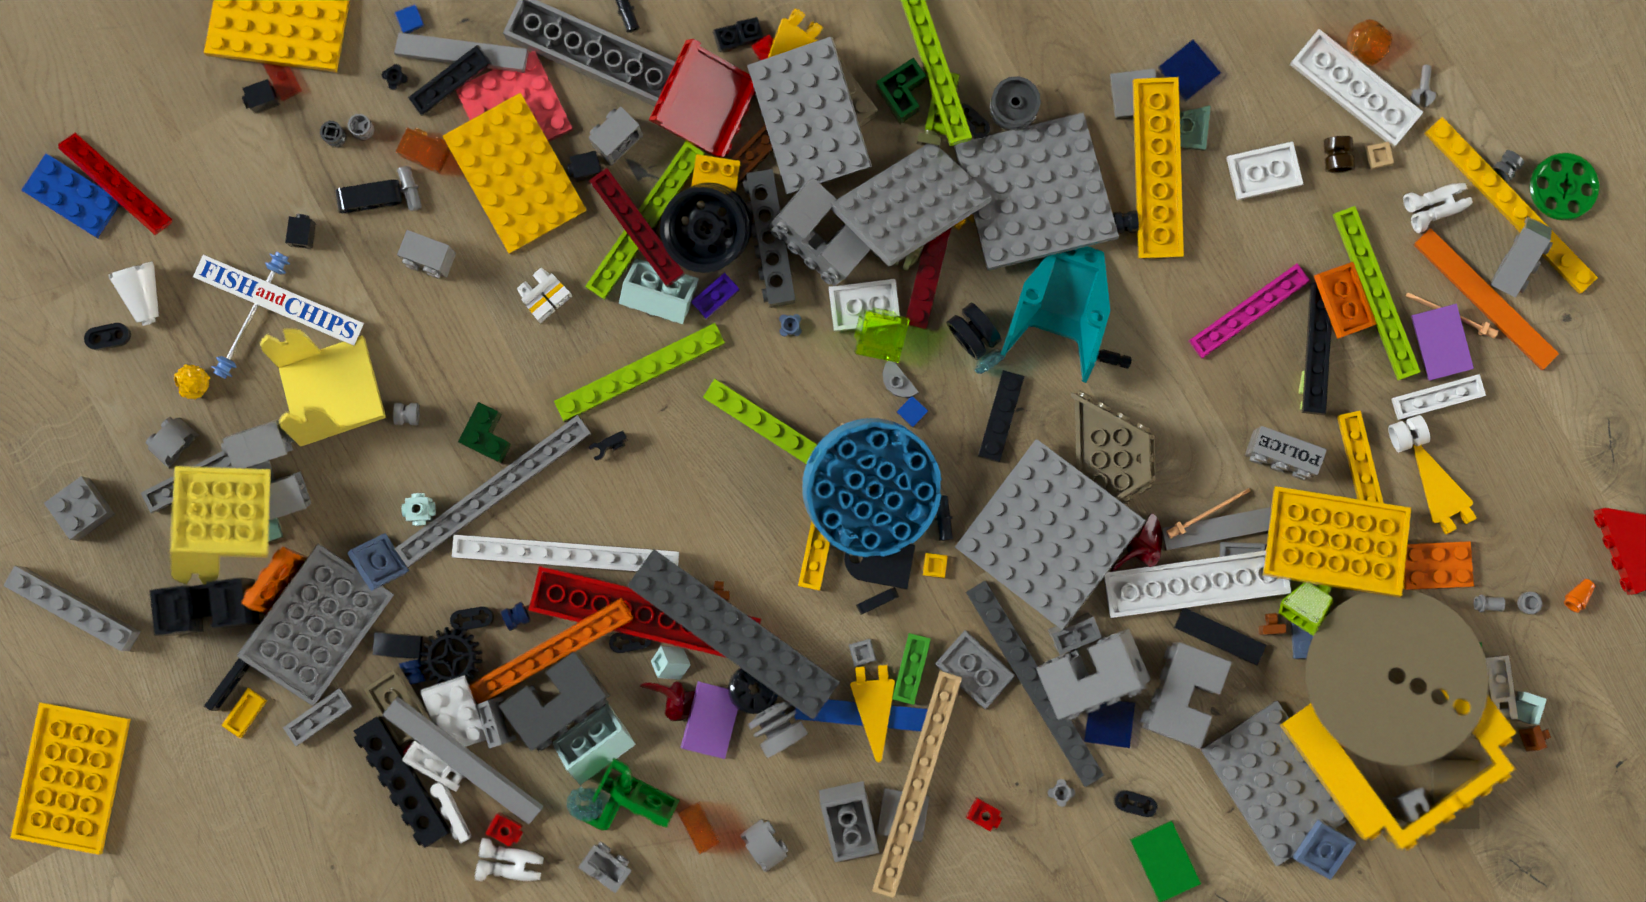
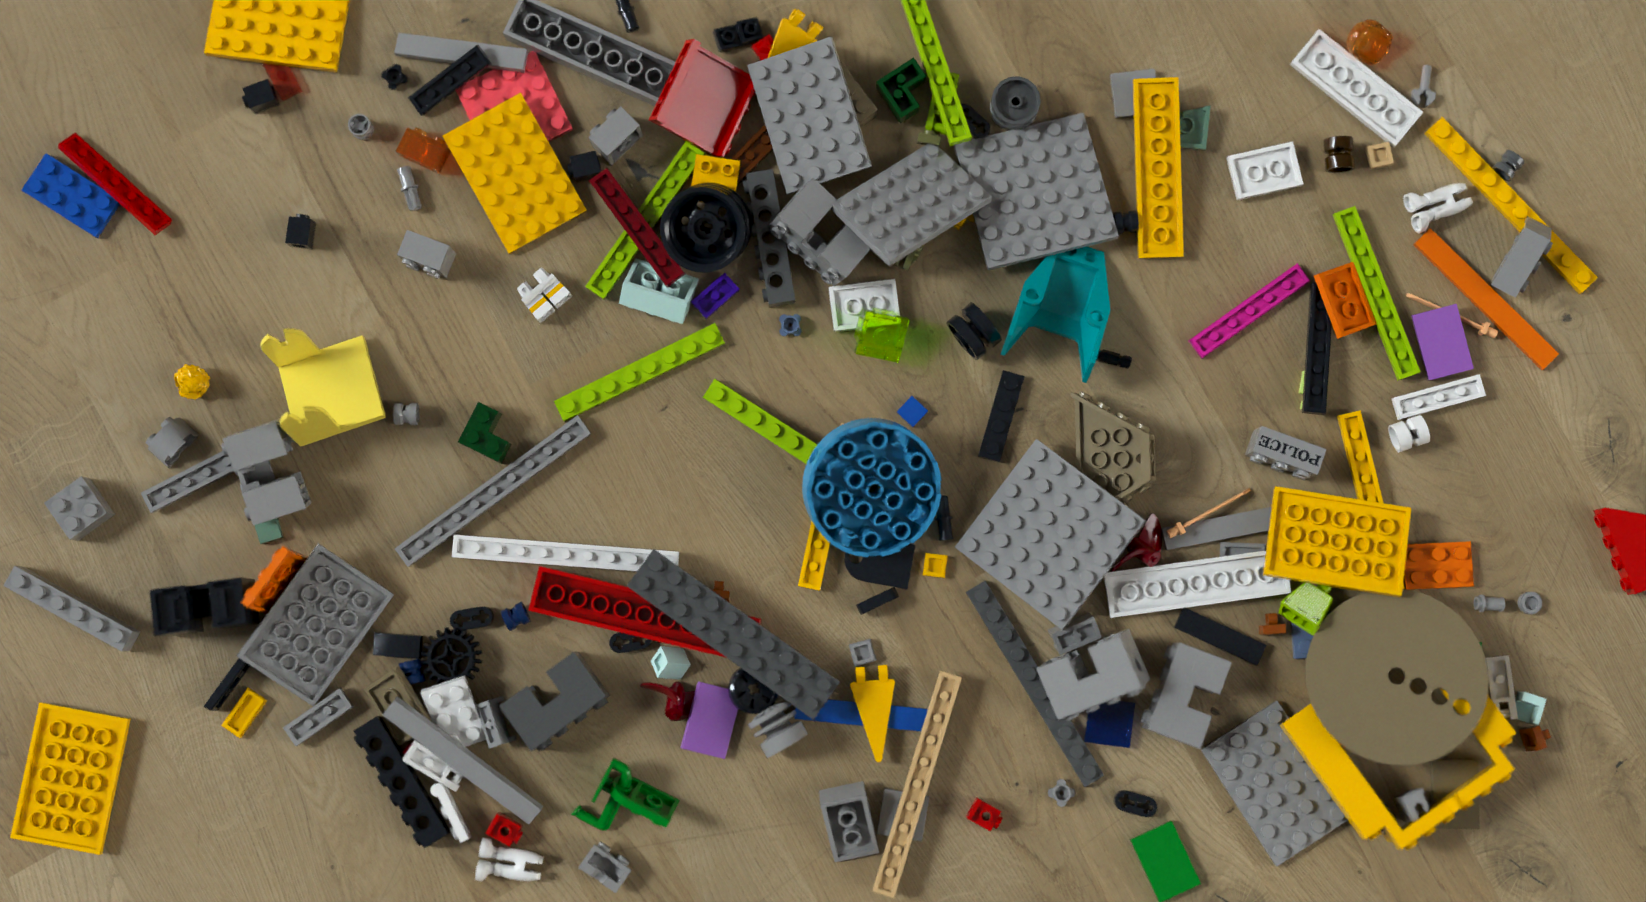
black plate [84,323,131,351] -> none
white cone [108,262,159,326] -> none
light yellow piece [171,466,270,585] -> none
white sticker [193,255,364,346] -> none
medium blue axle [211,252,290,379] -> none
dark grey wheel [320,121,347,147] -> none
black beam [335,180,402,214] -> none
sand blue plate [347,533,409,591] -> none
blue tile [395,5,424,34] -> none
light aqua brick [402,493,436,526] -> none
orange tile [468,598,633,704] -> none
light aqua slope [552,703,636,785] -> none
clear light blue gear [566,786,603,821] -> none
black plate [589,430,629,461] -> none
clear orange brick [678,801,721,854] -> none
light grey cylinder [740,819,789,872] -> none
light grey plate [883,358,919,398] -> none
bright green plate [892,633,931,705] -> none
dark red plate [904,227,952,330] -> none
light grey tile [935,630,1016,710] -> none
clear light blue gear [974,349,1006,374] -> none
clear blue tile [1158,39,1221,102] -> none
sand blue plate [1293,819,1356,880] -> none
yellow flag [1413,444,1477,535] -> none
green wedge [1530,153,1599,220] -> none
orange cone [1564,579,1596,613] -> none

